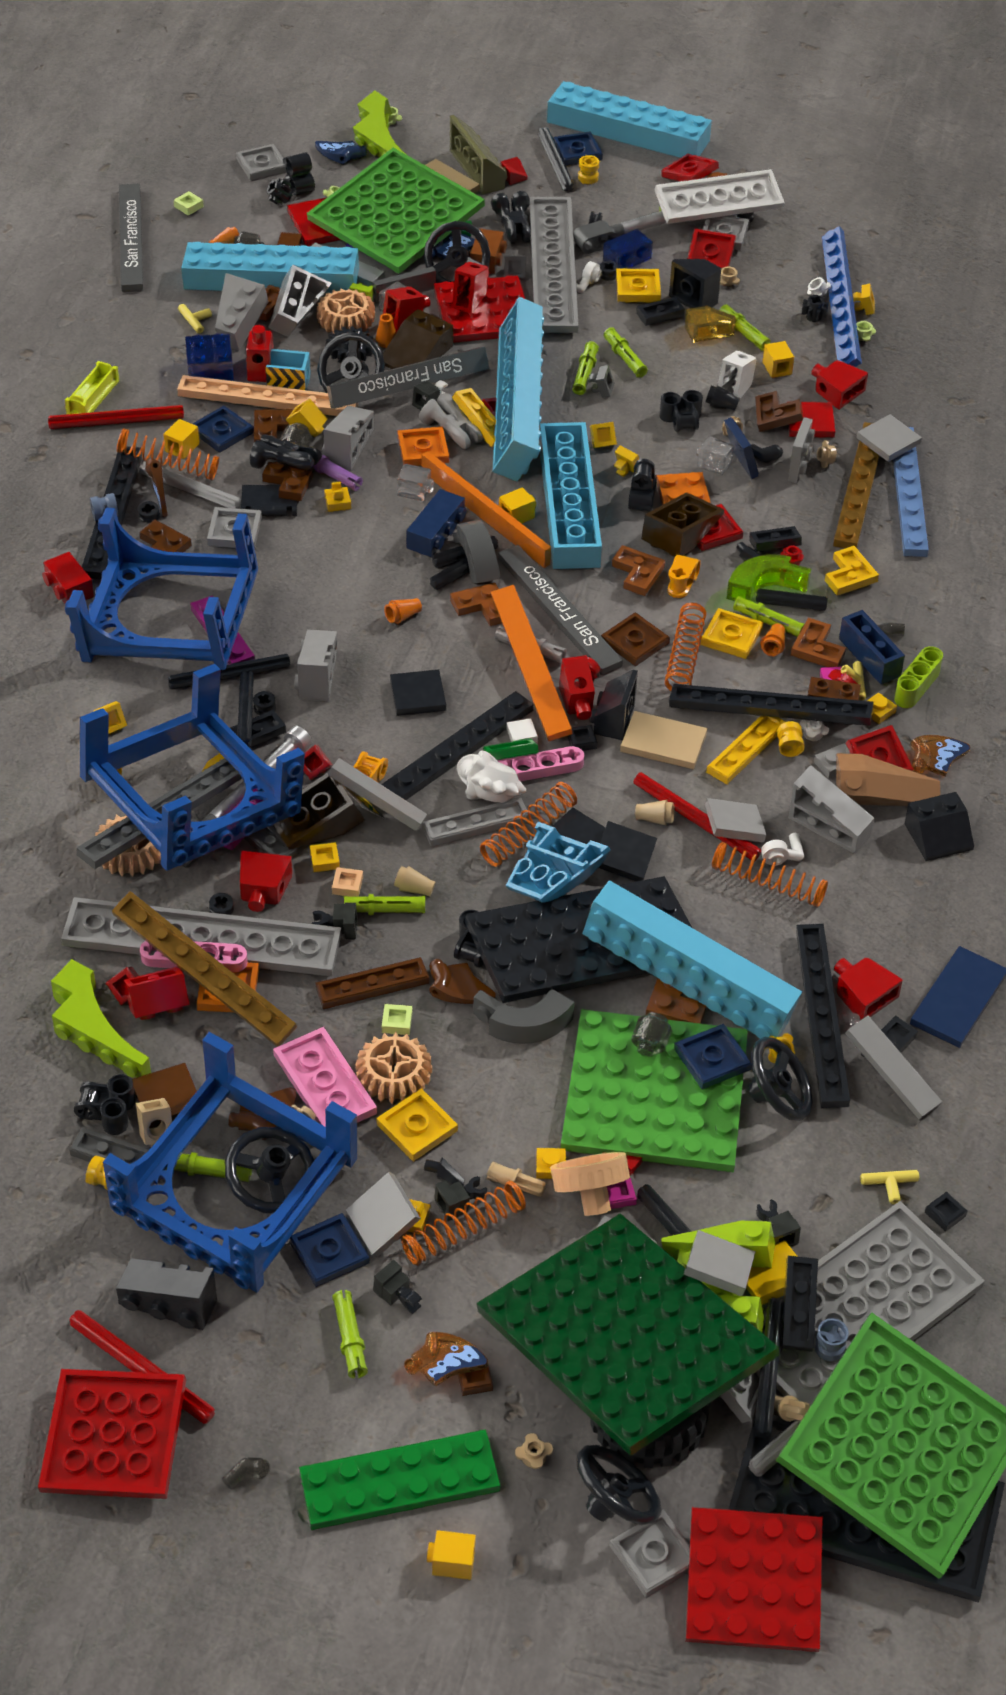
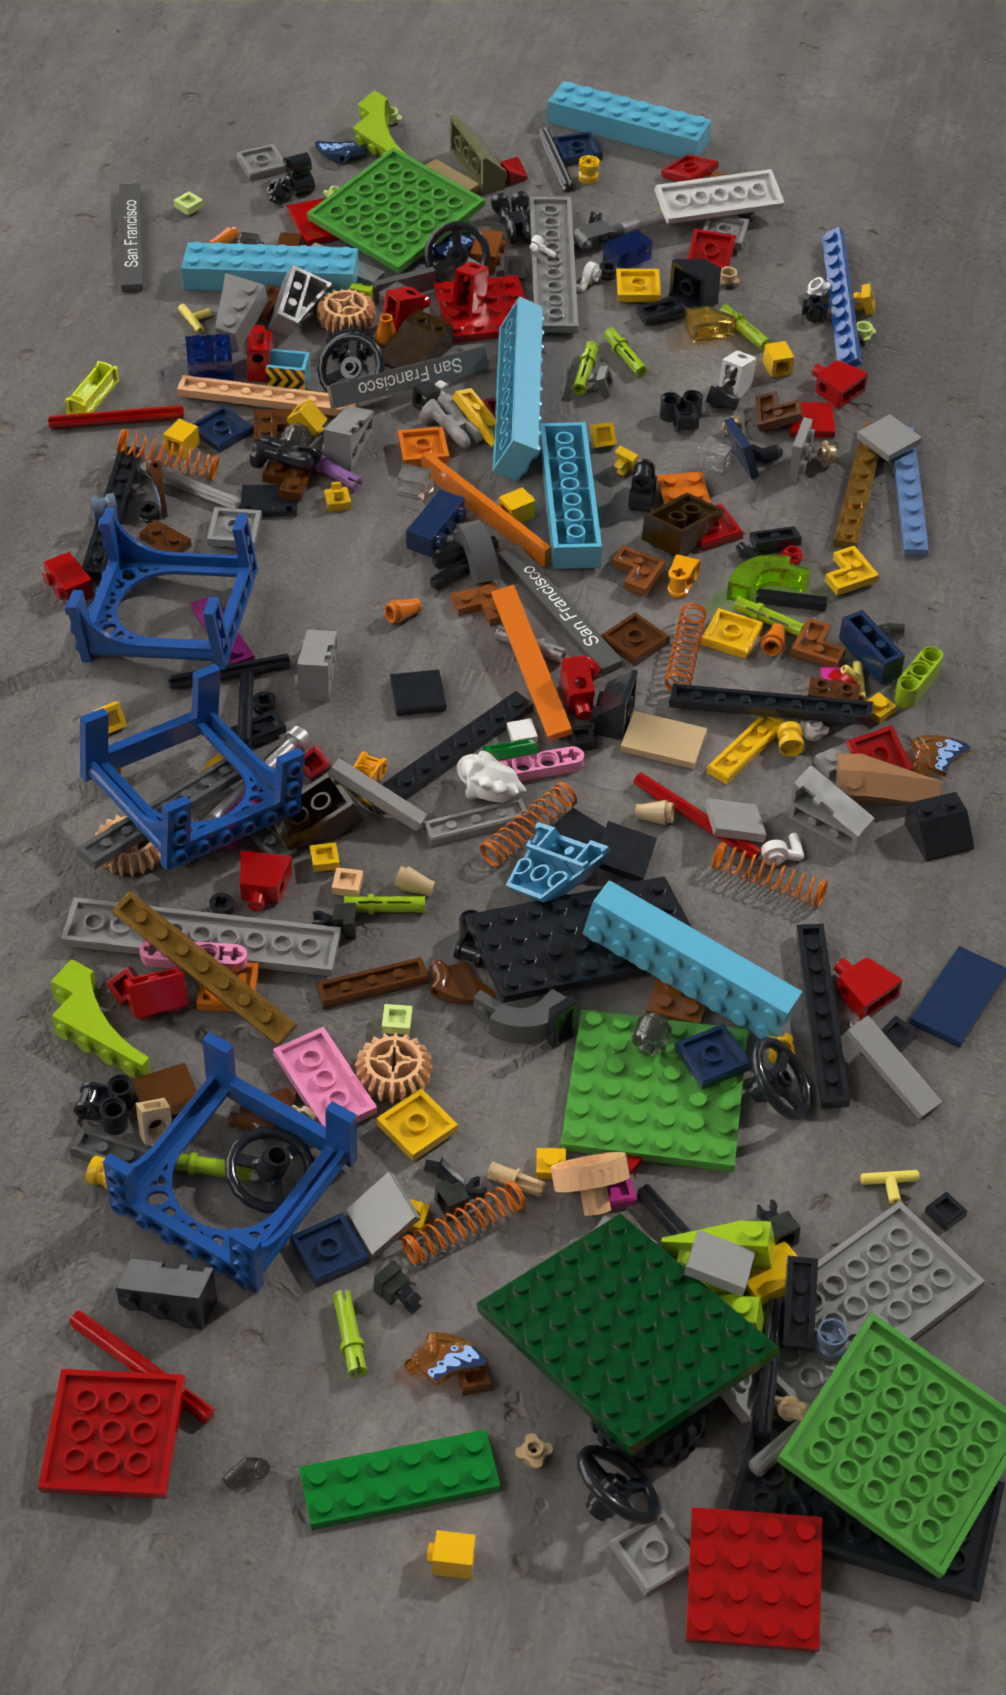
none -> white hand [530,235,557,258]
none -> black tile [547,995,577,1049]

